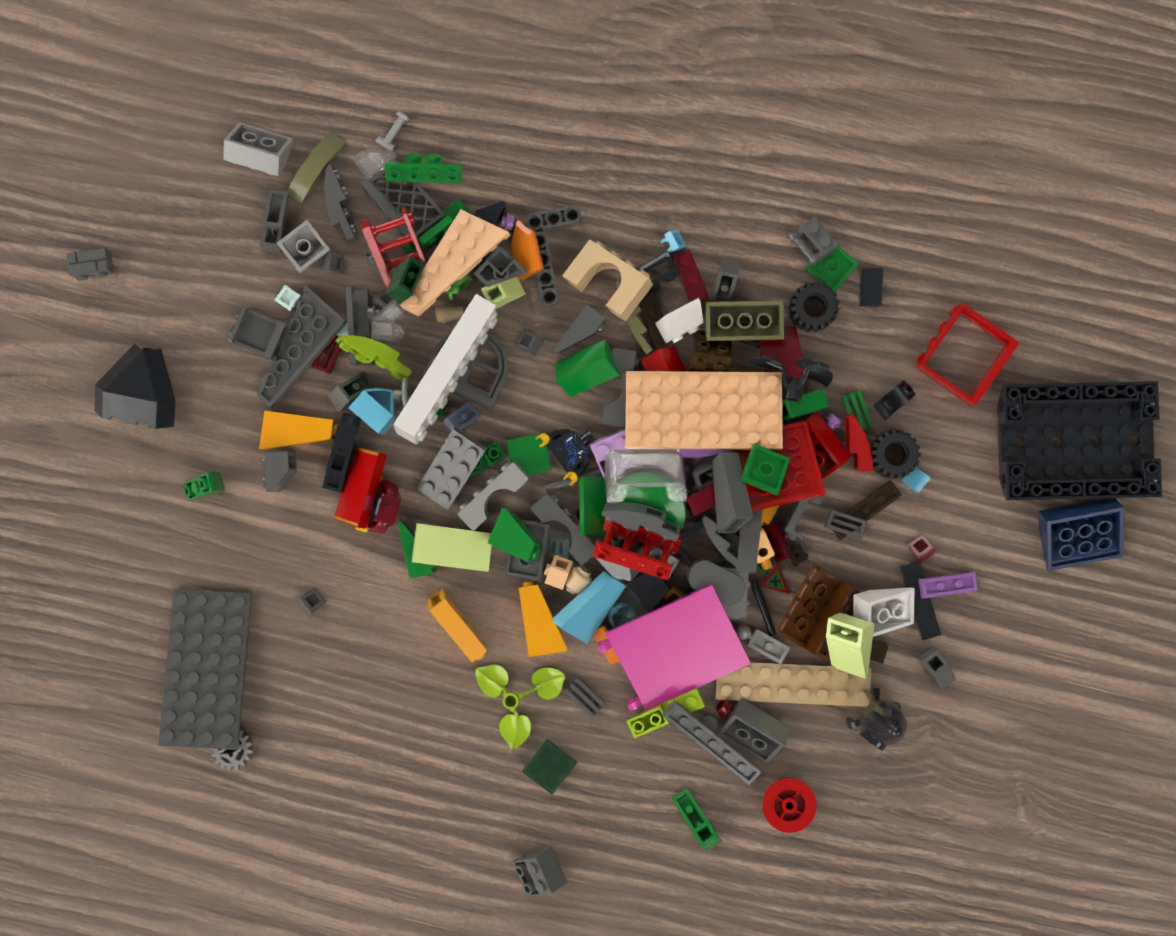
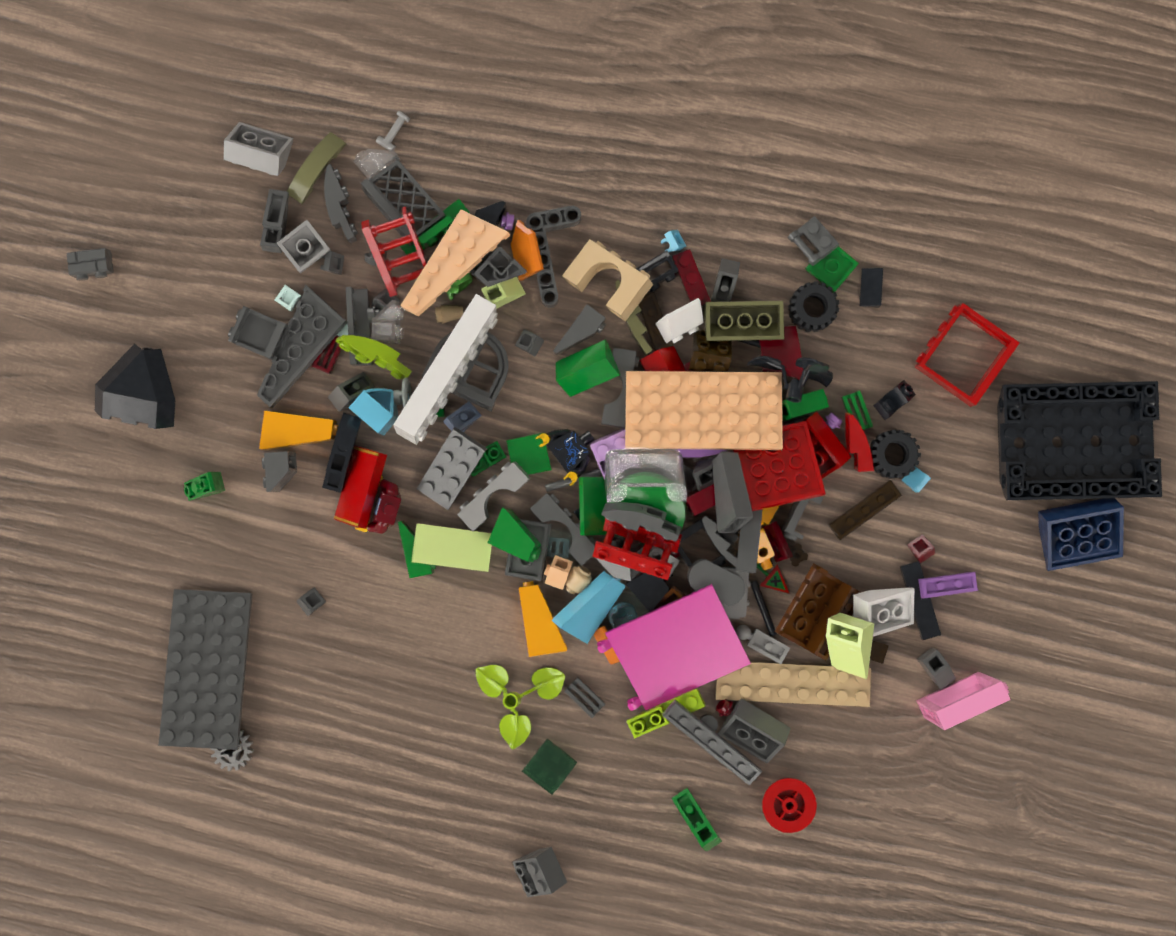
green bracket [385,152,462,183] -> none
dark green brick [386,256,424,303] -> none
light orange slope [427,588,487,662] -> none
green tile [740,444,790,495] -> none
dark grey tile [824,509,868,539] -> none
black piece [846,687,907,751] -> none
none -> bright pink window [916,672,1010,730]

